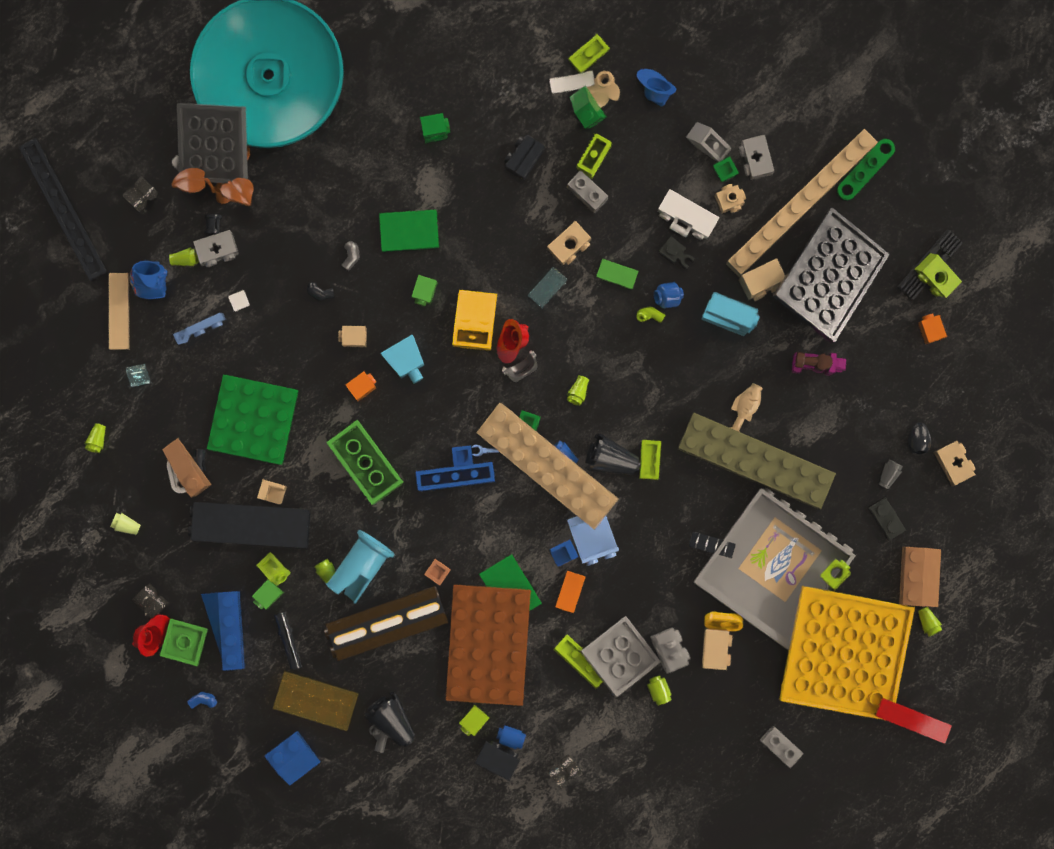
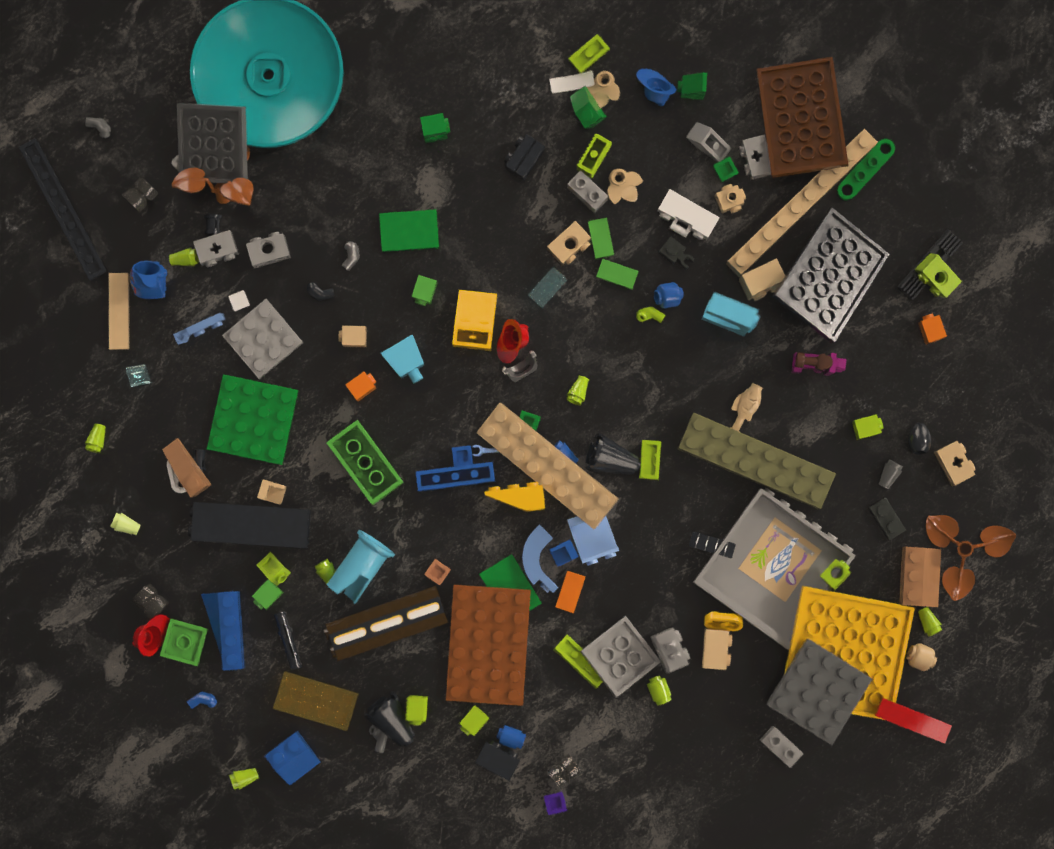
none -> dark grey arm [86,117,111,138]
none -> light grey plate [222,299,303,380]
none -> lime cone [229,768,259,790]
none -> light grey brick [246,232,291,268]
none -> lime brick [405,695,428,725]
none -> yellow slope [485,482,545,512]
none -> medium blue arch [523,525,558,593]
none -> dark purple tile [544,791,567,815]
none -> bright green tile [588,218,614,259]
none -> tan plate [608,169,643,204]
none -> green slope [677,72,707,99]
none -> reddish brown plate [757,57,849,178]
none -> dark grey plate [766,638,872,745]
none -> lime brick [852,414,883,440]
none -> tan head [906,643,937,671]
none -> dark orange plant [926,515,1016,601]

